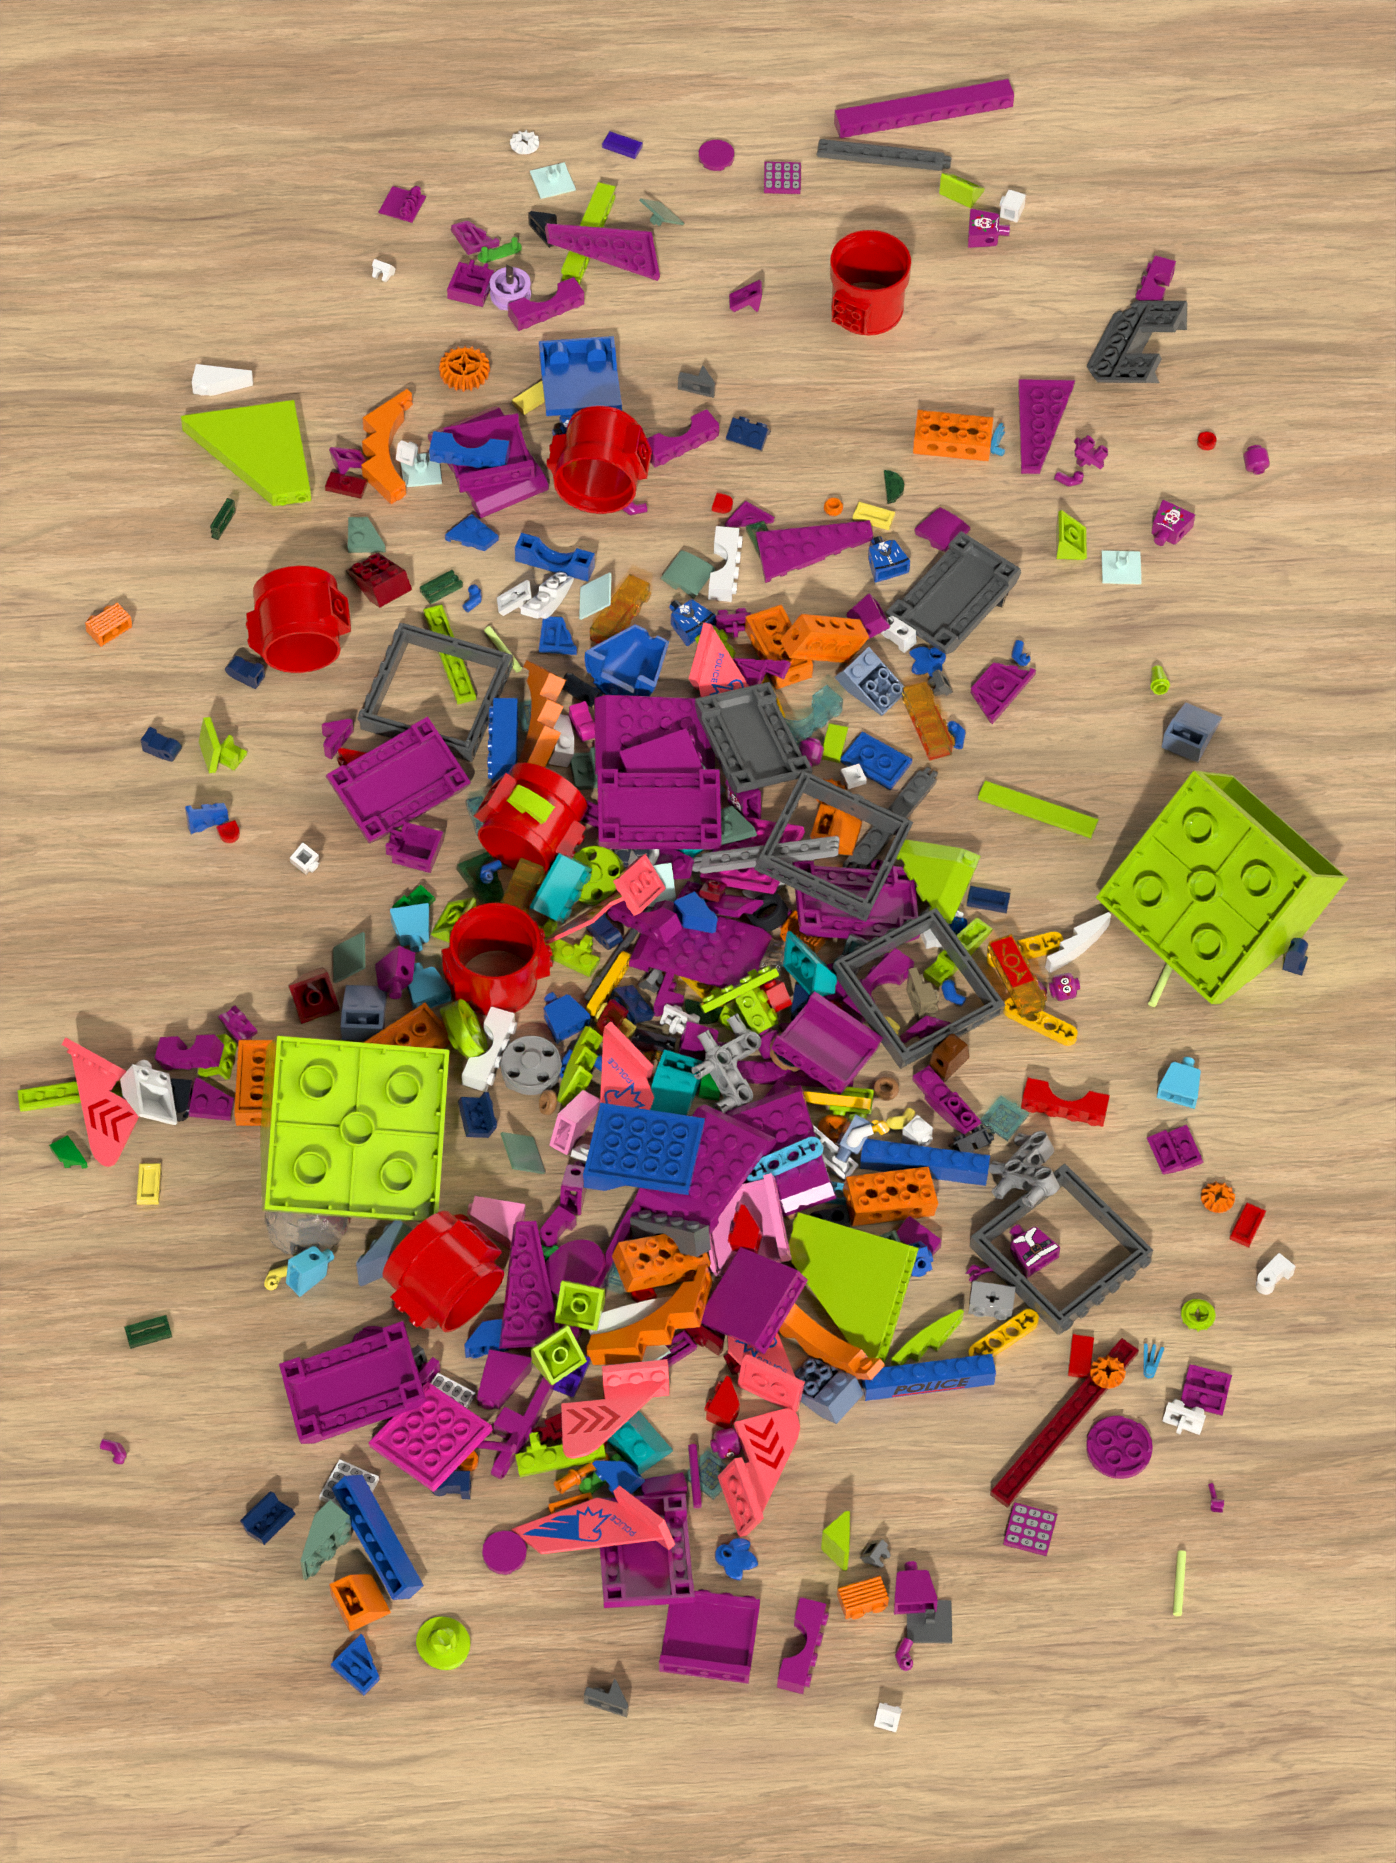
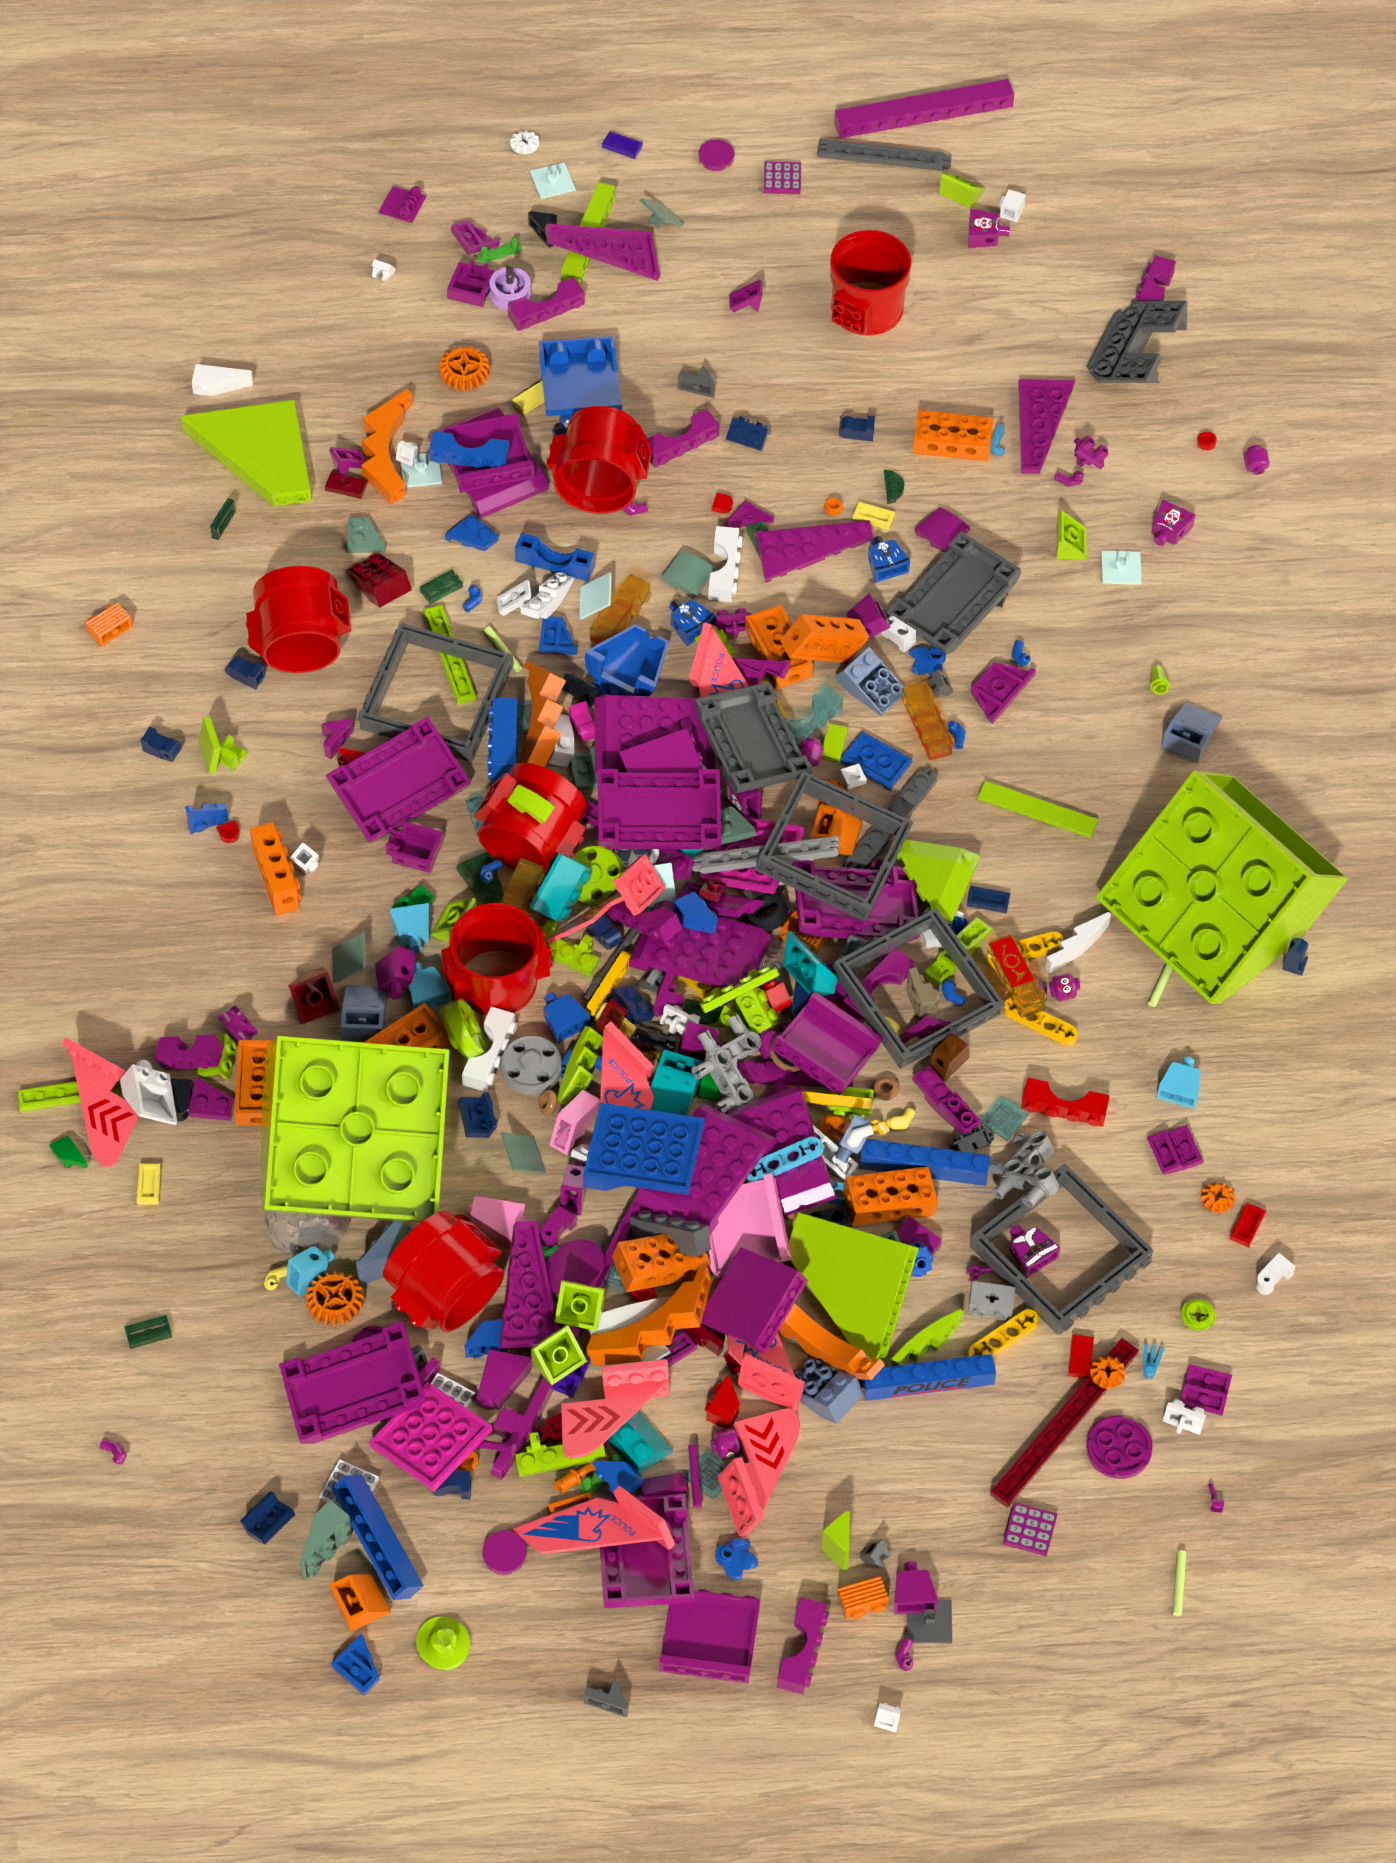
red slope [728,1204,763,1254] -> none
white brick [902,1115,933,1147] -> none
none -> orange brick [250,822,301,915]
none -> orange gear [305,1270,364,1328]
none -> dark blue leg [838,416,875,442]

